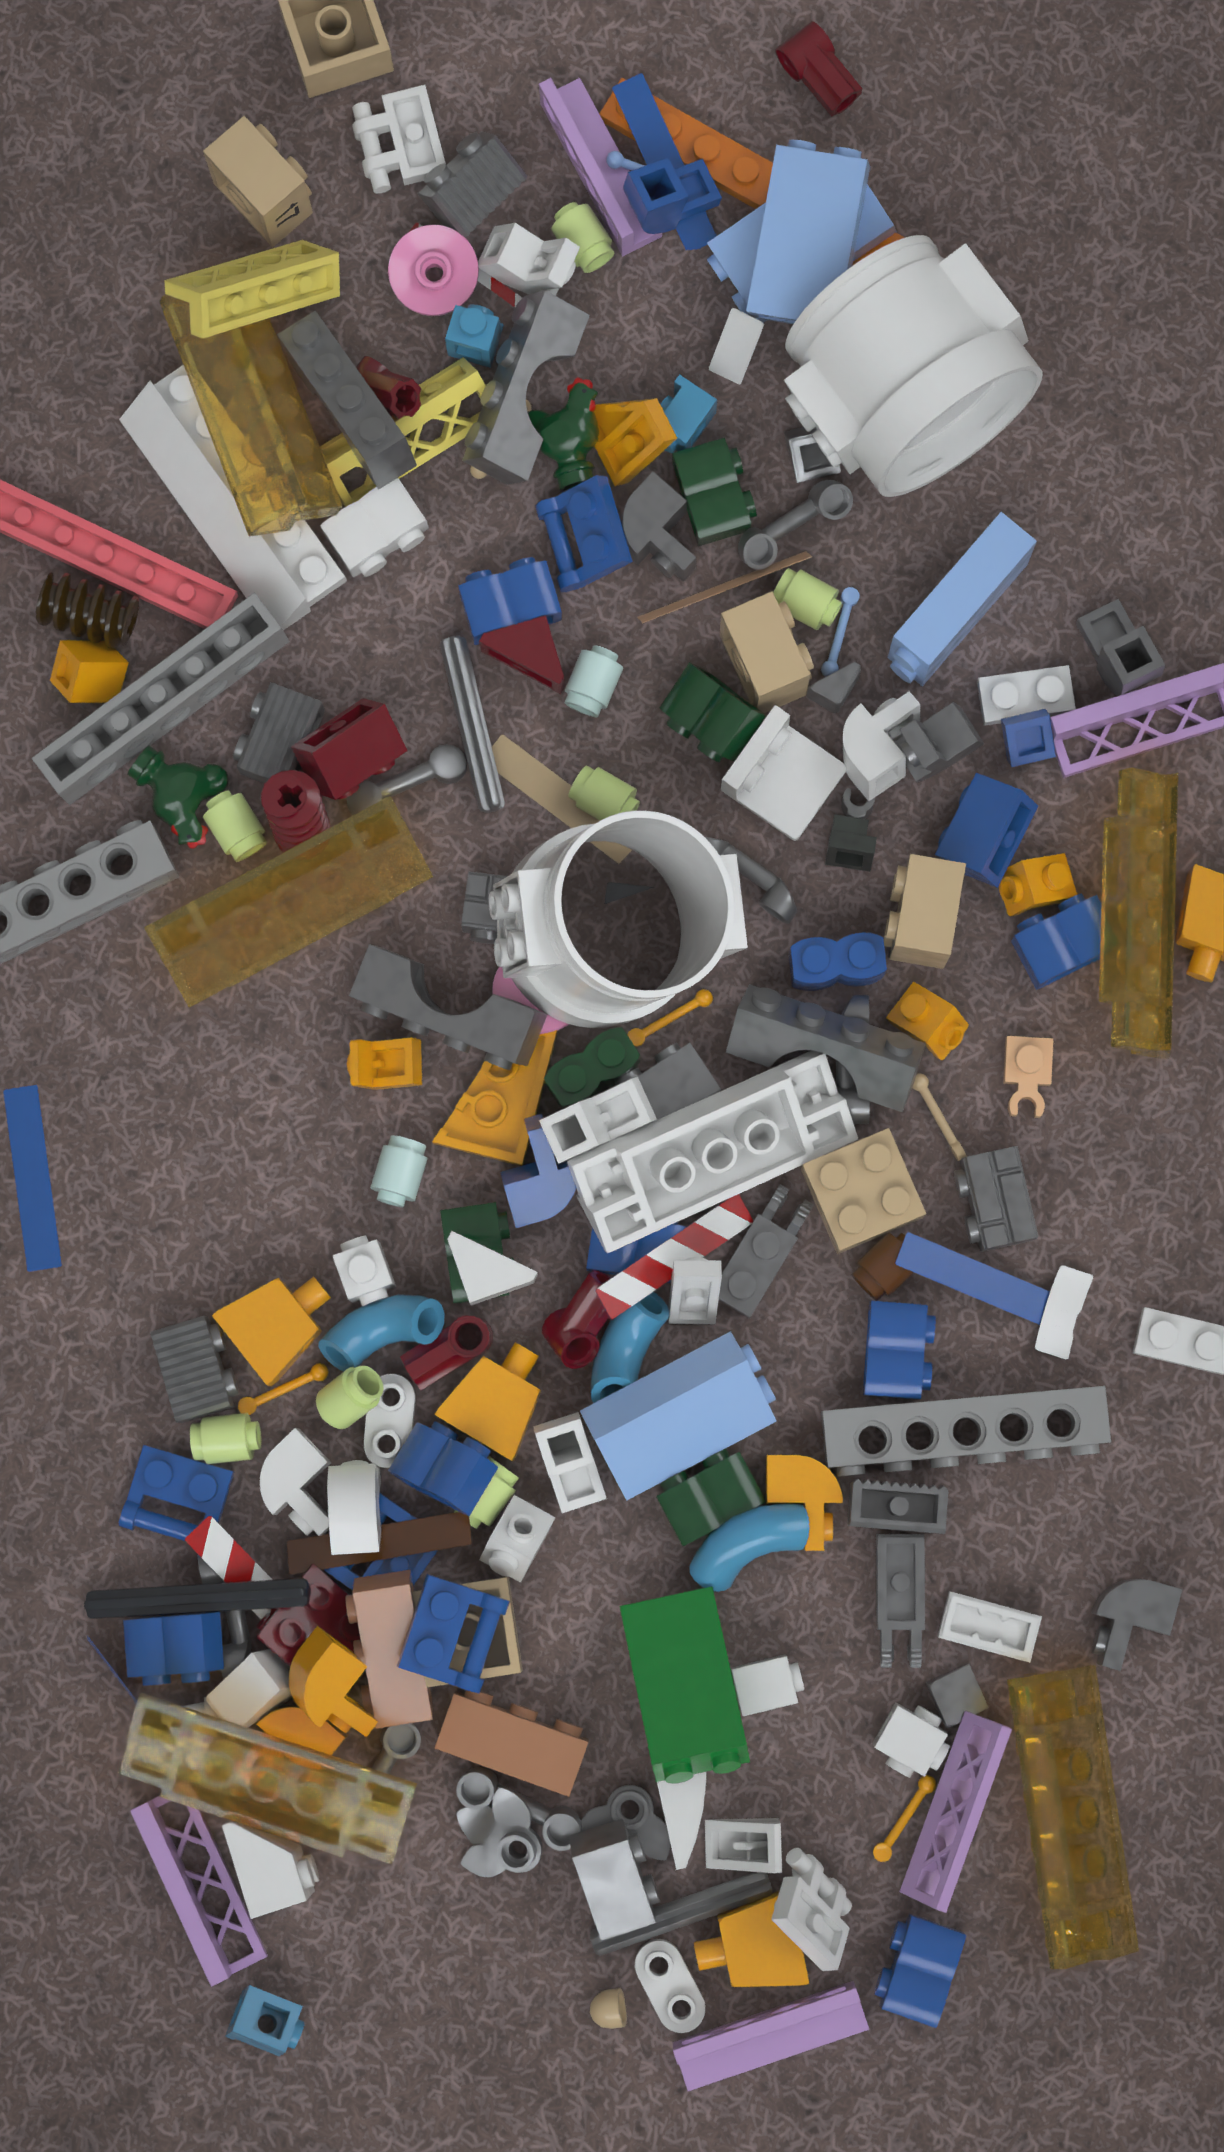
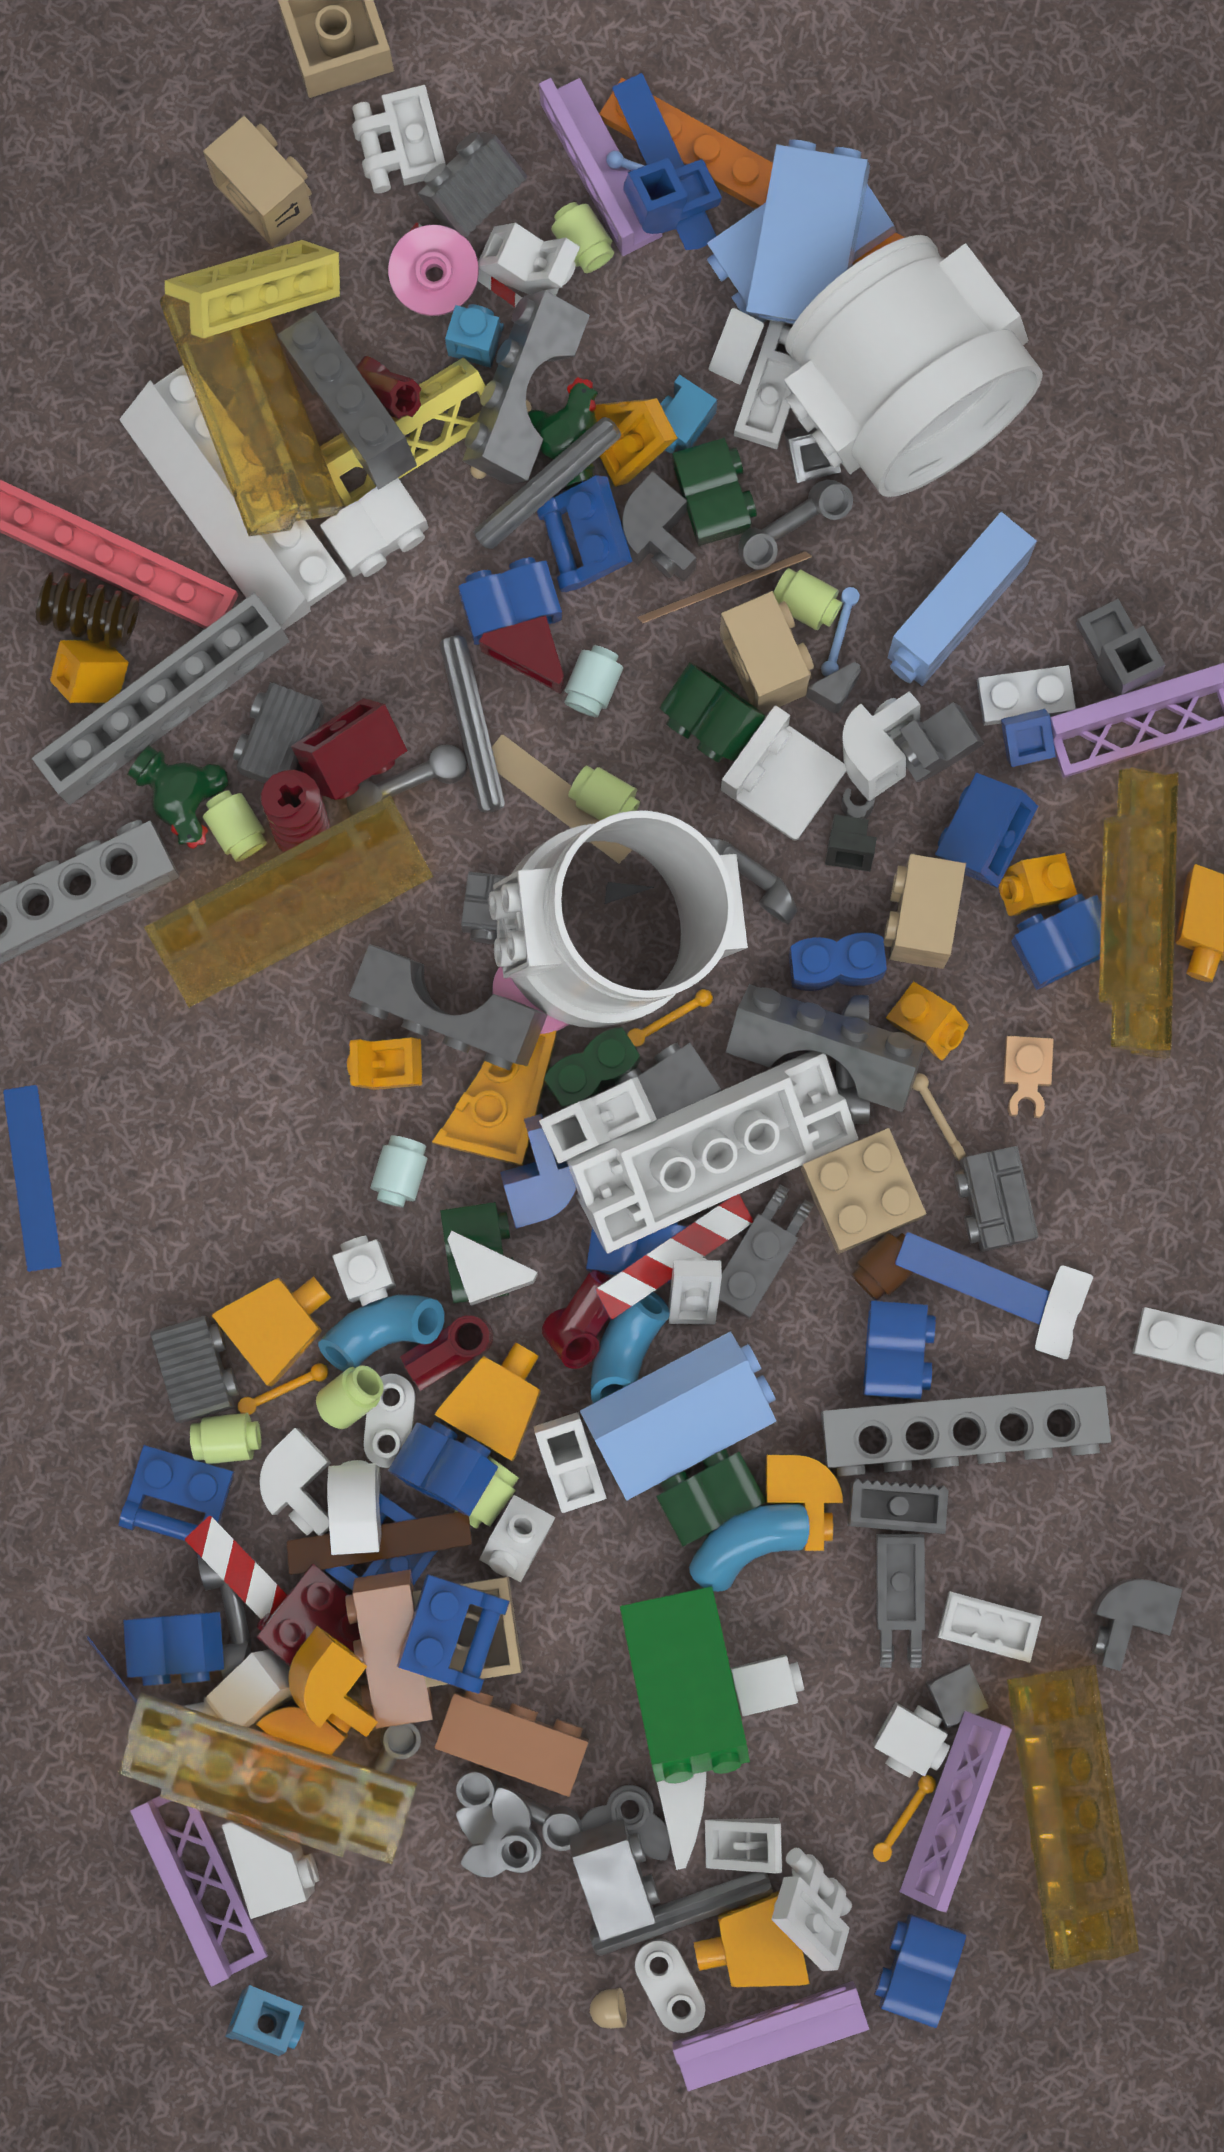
black axle [84,1578,311,1619] -> none
dark red piece [775,21,862,117] -> none
none -> flat silver axle [474,417,621,549]
none -> white plate [734,320,801,449]

